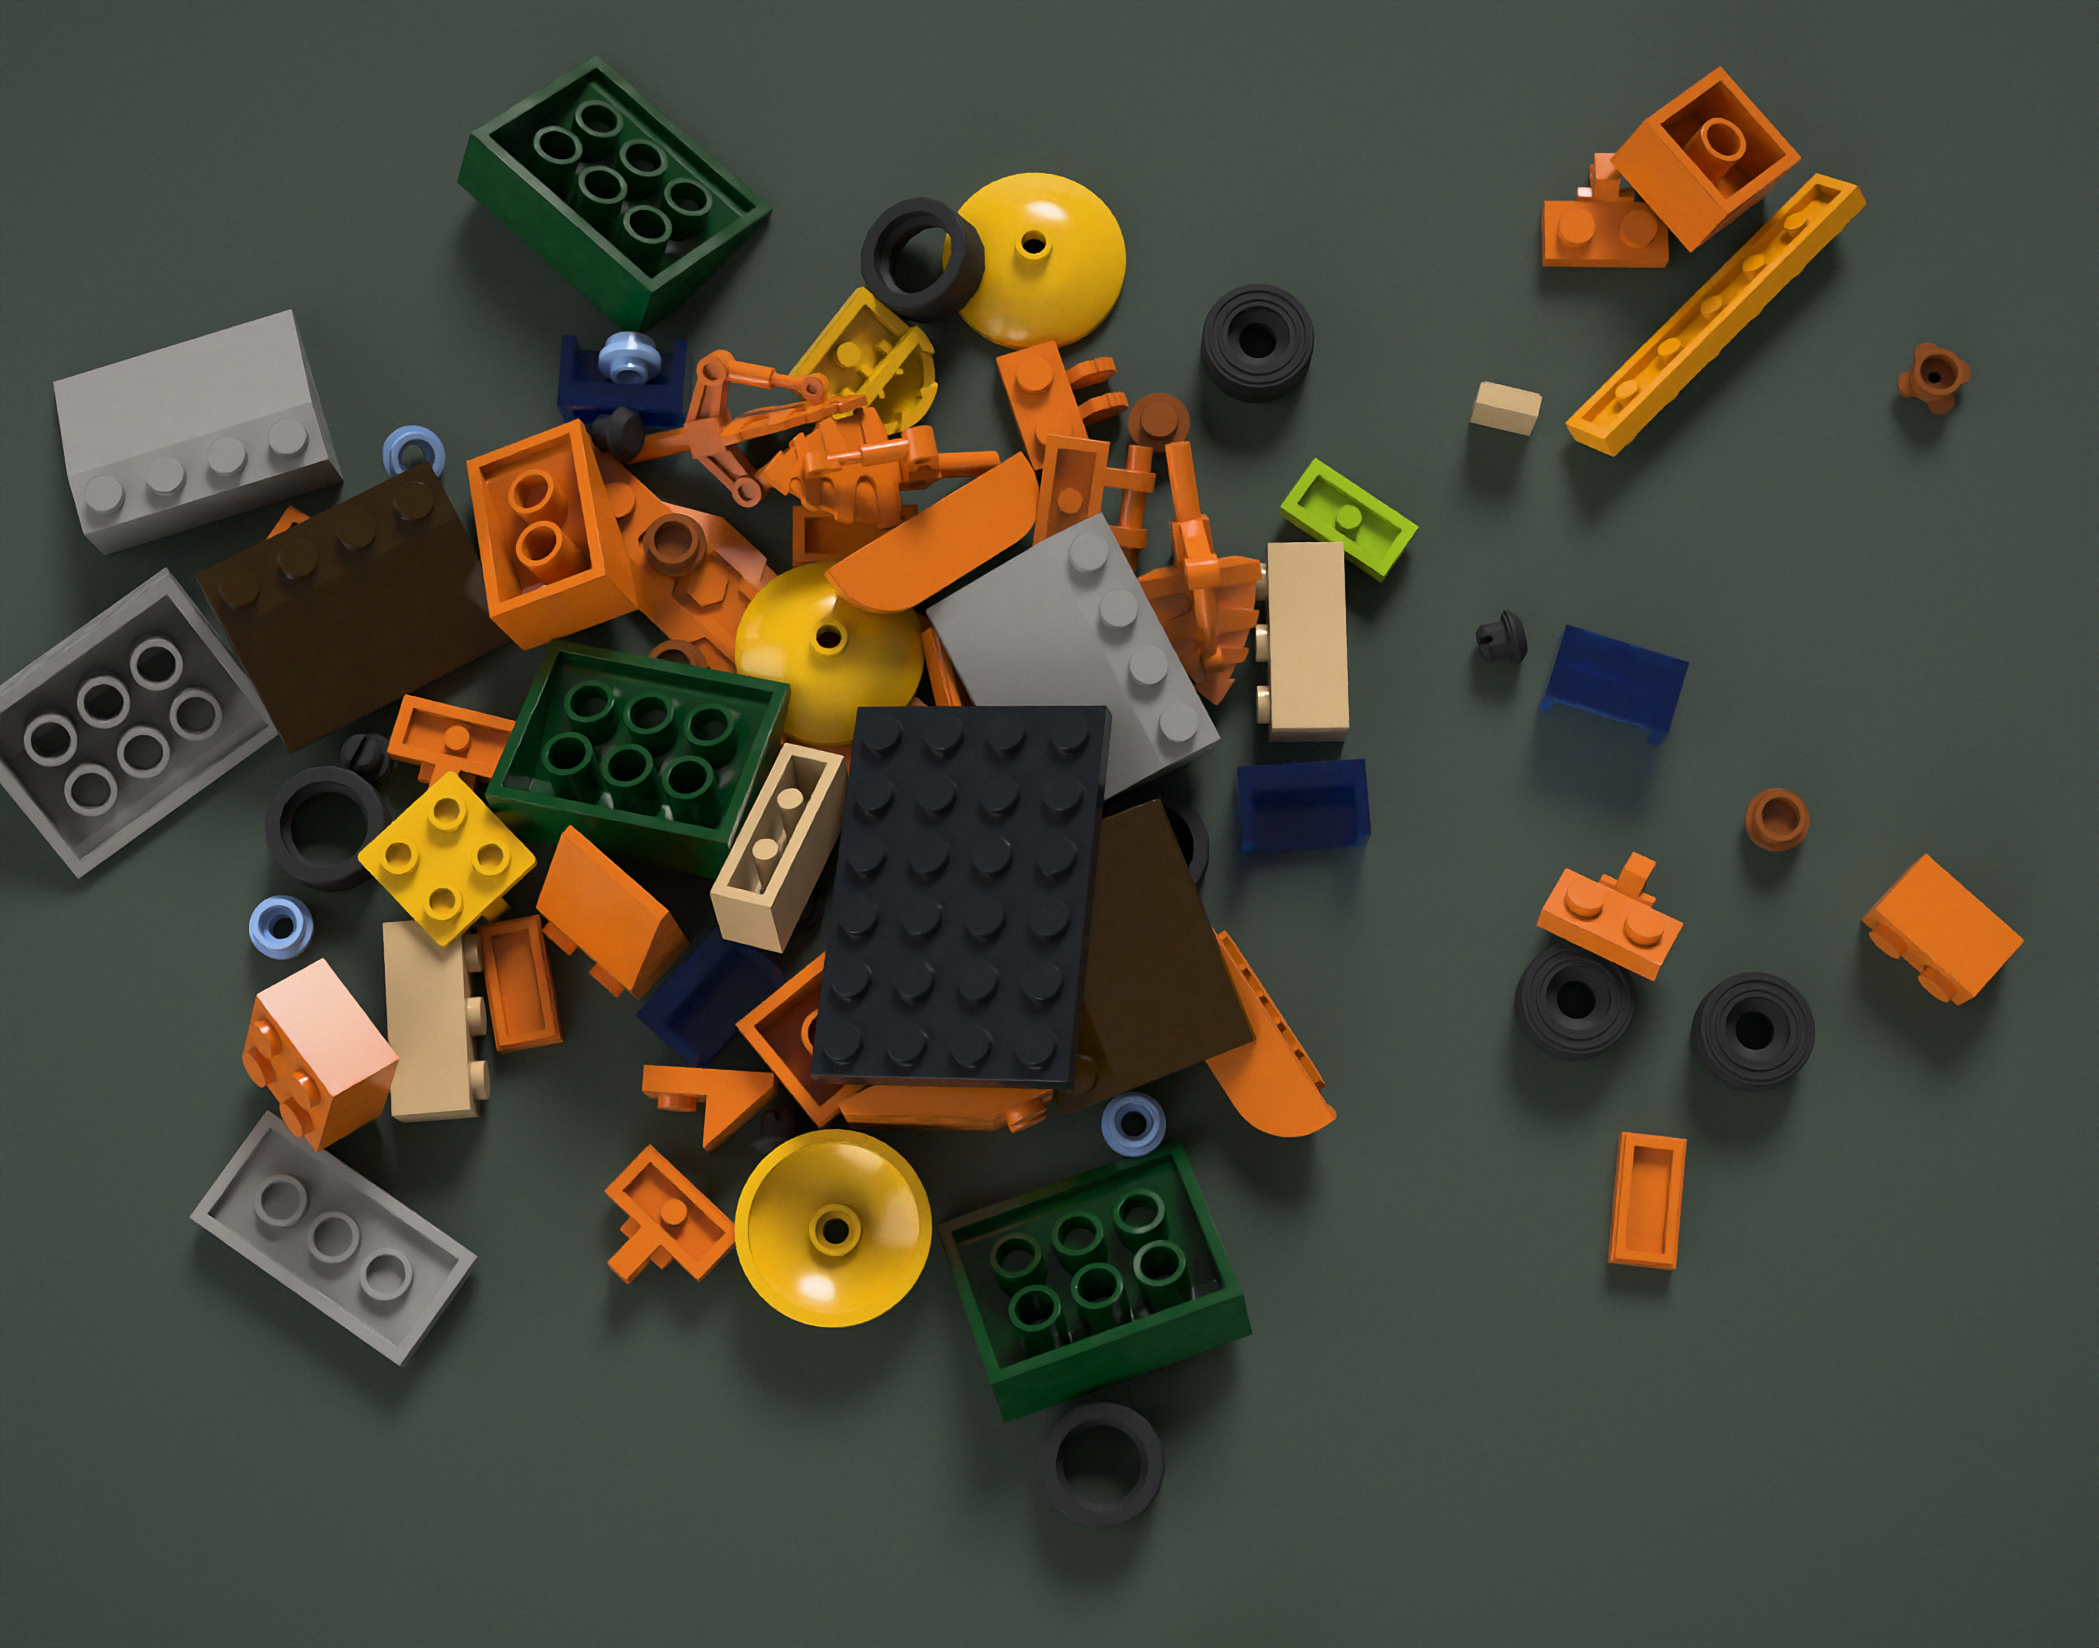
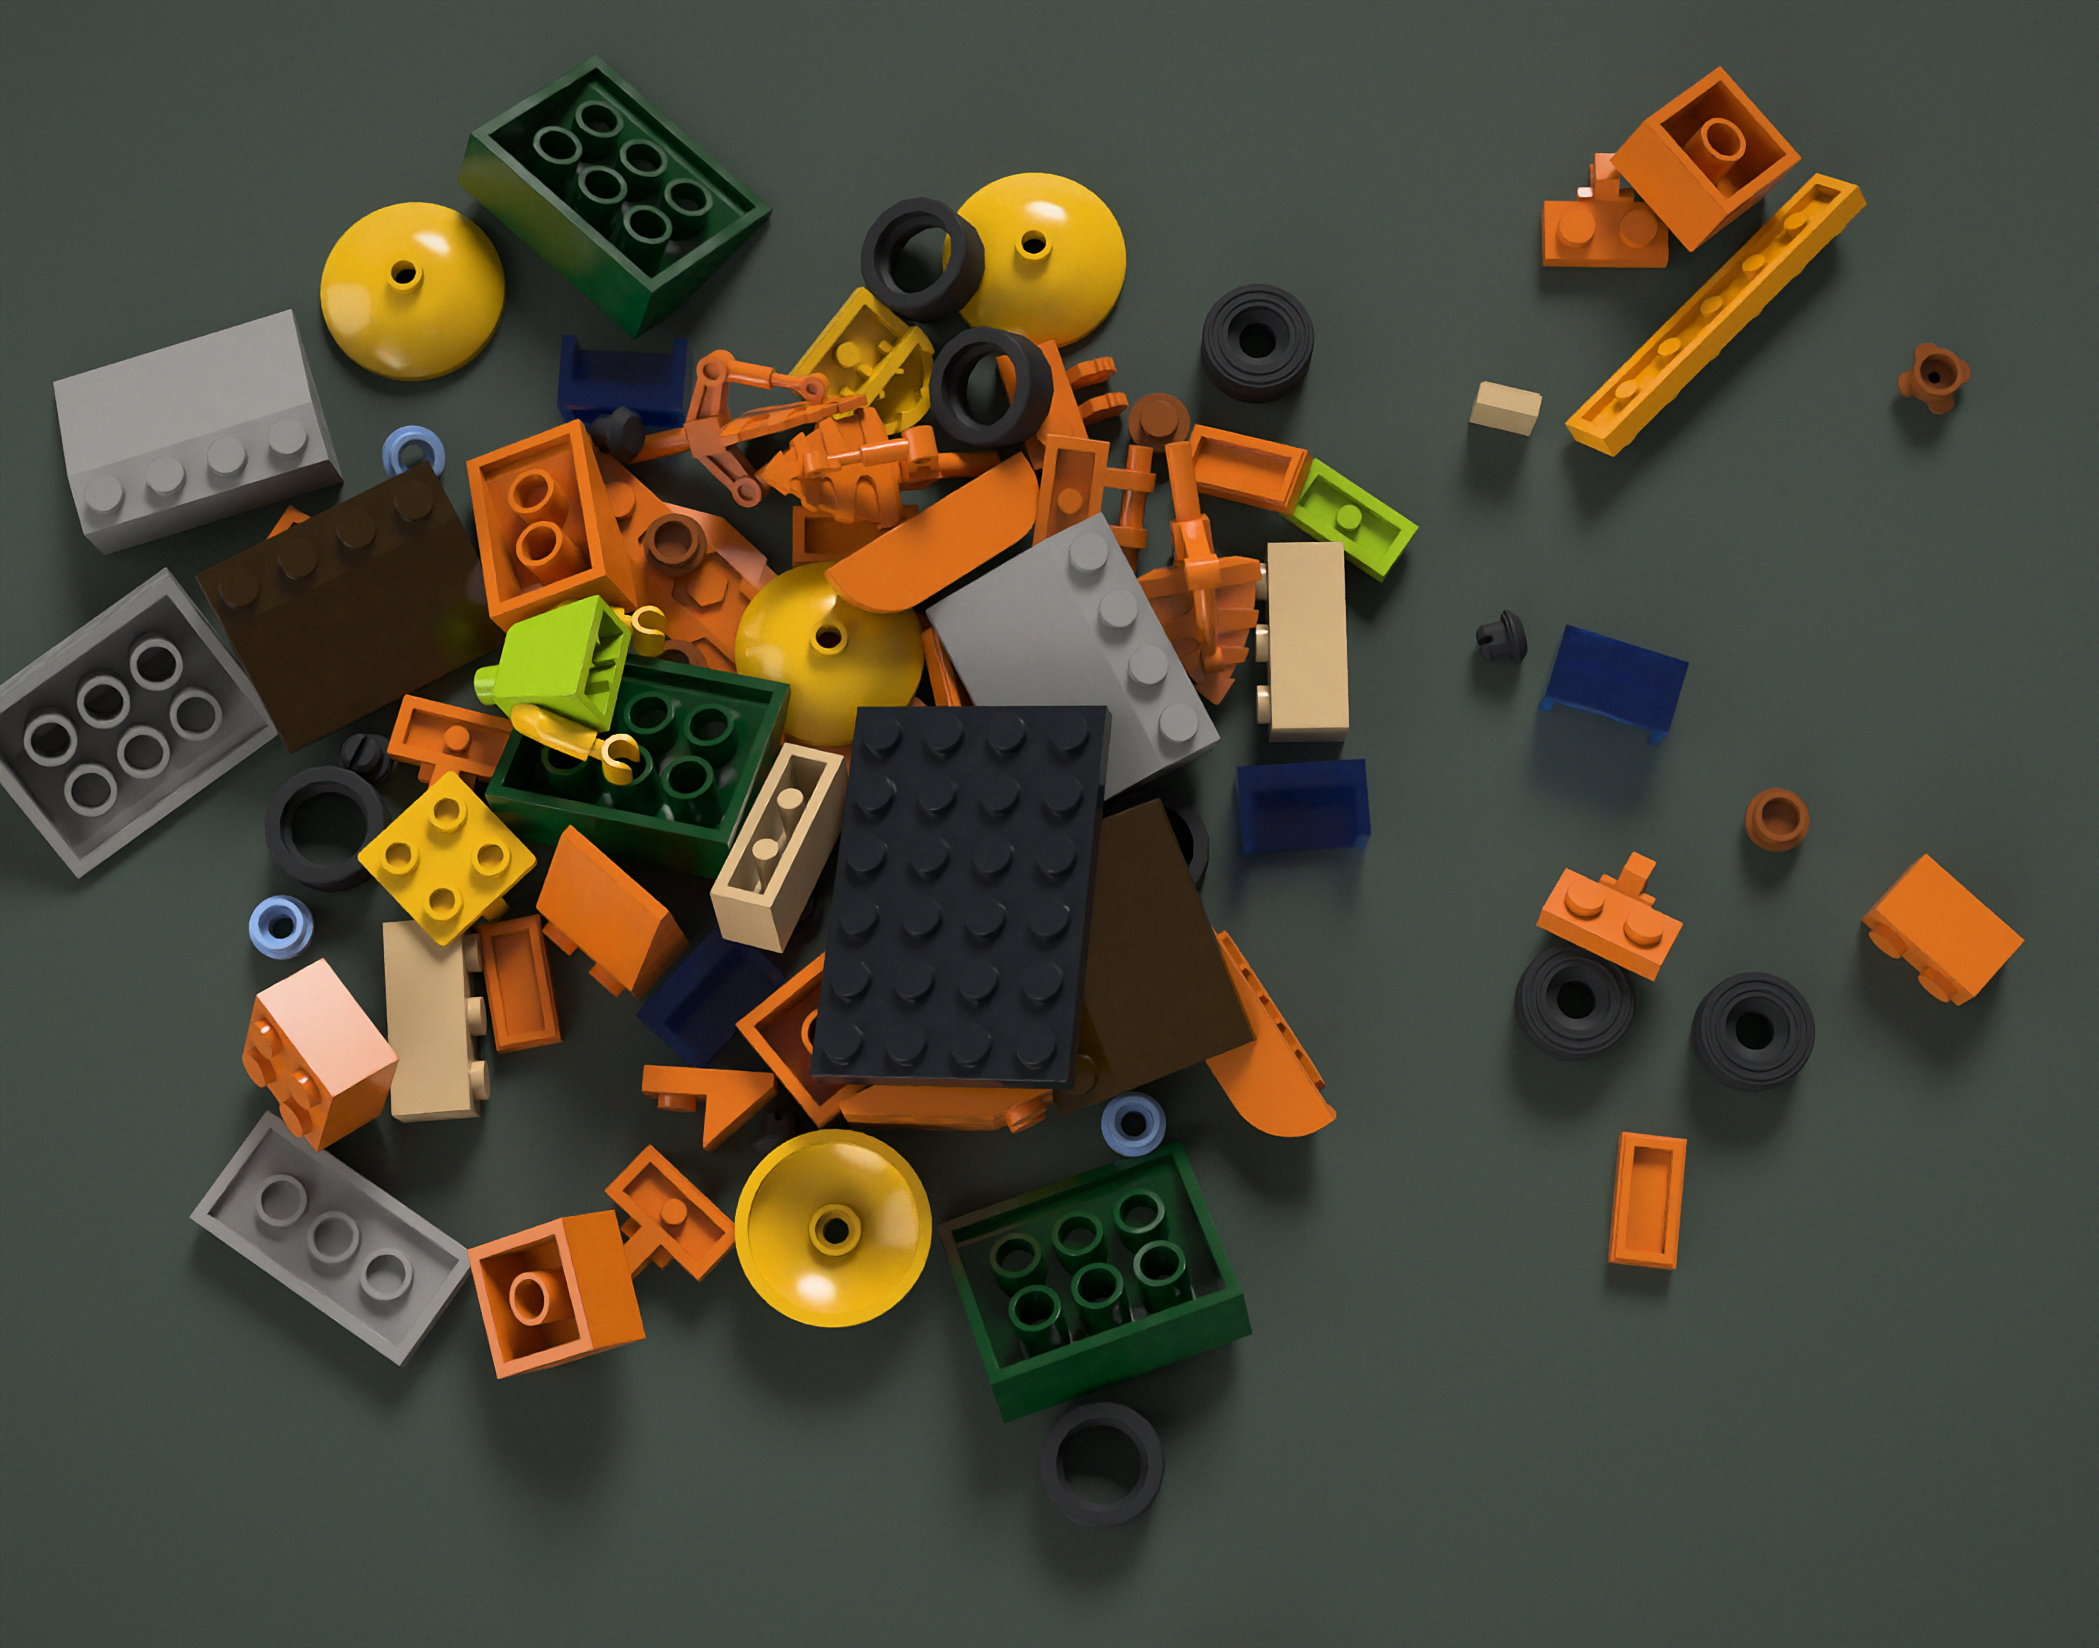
light blue plate [598,331,661,387] -> none
none -> yellow dish [320,202,507,381]
none -> orange brick [467,1209,646,1379]
none -> lime torso [474,595,666,785]
none -> black tyre [928,326,1054,450]
none -> orange tile [1189,424,1314,515]

